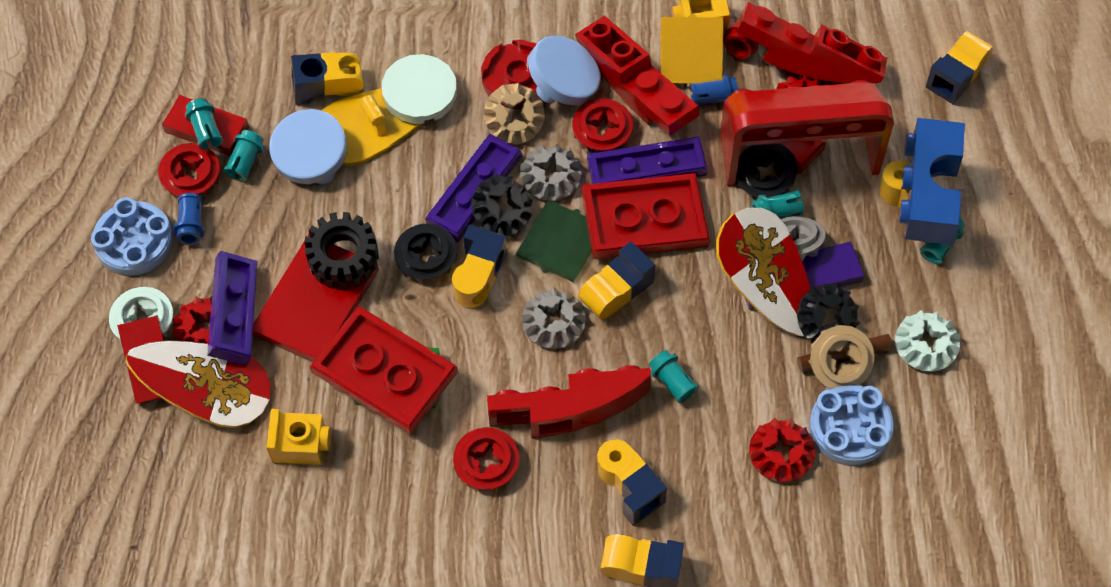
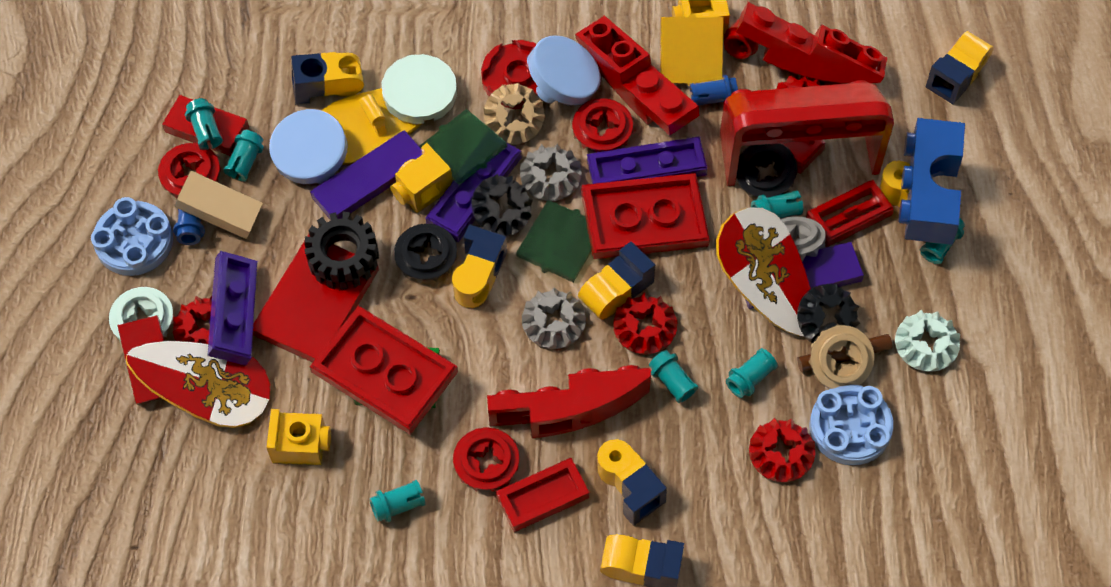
none -> tan tile [174,171,263,239]
none -> dark purple tile [310,130,422,220]
none -> teal pin [369,480,426,523]
none -> yellow brick [390,143,453,213]
none -> clear green piece [419,109,508,185]
none -> red tile [496,458,589,533]
none -> red gear [613,292,678,354]
none -> teal pin [726,348,778,398]
none -> red tile [806,179,894,247]

